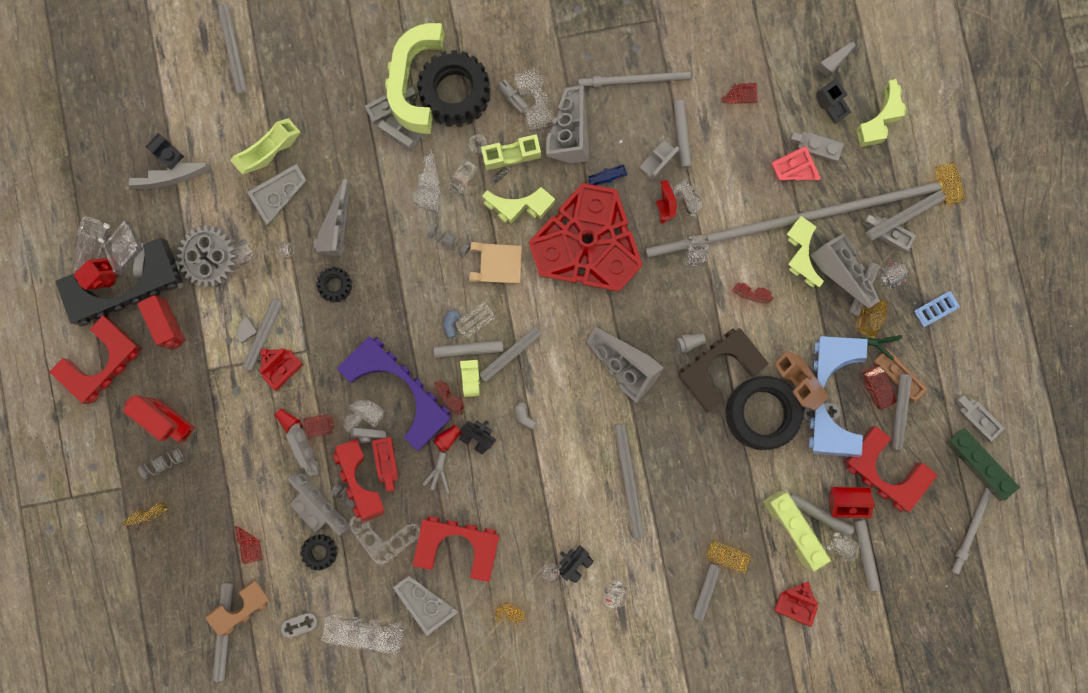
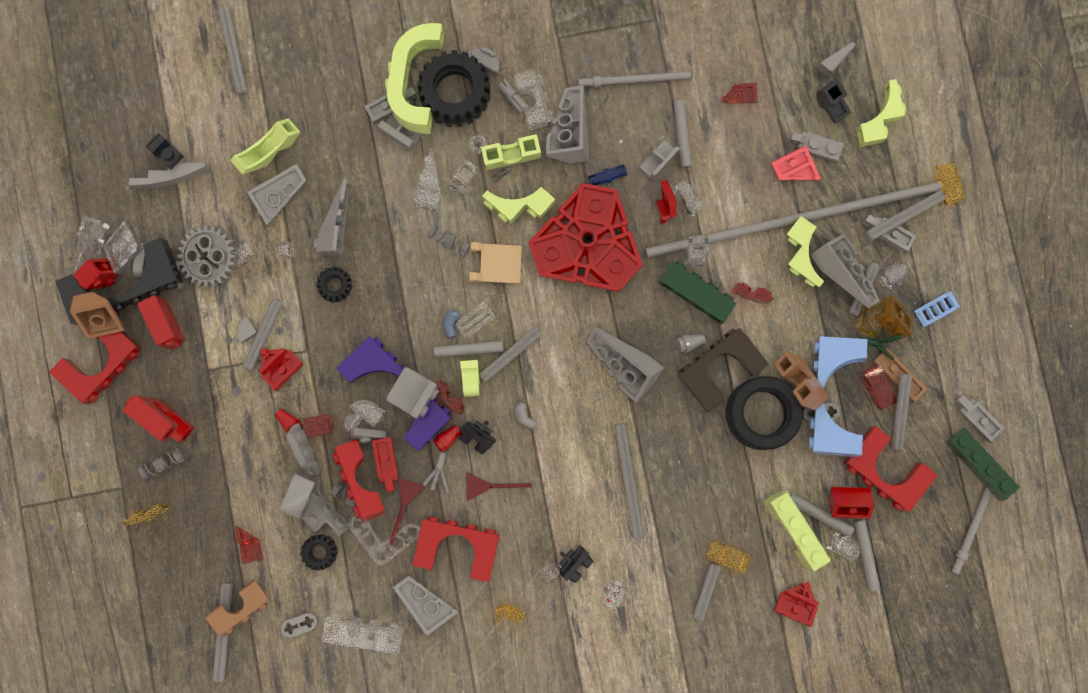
none -> medium nougat slope [70,292,125,339]
none -> light grey piece [279,473,318,518]
none -> light grey bracket [387,368,439,419]
none -> dark red piece [389,478,426,545]
none -> dark red piece [466,472,532,501]
none -> light grey plate [468,47,500,75]
none -> dark green brick [658,261,737,325]
none -> pearl gold bracket [875,295,912,341]

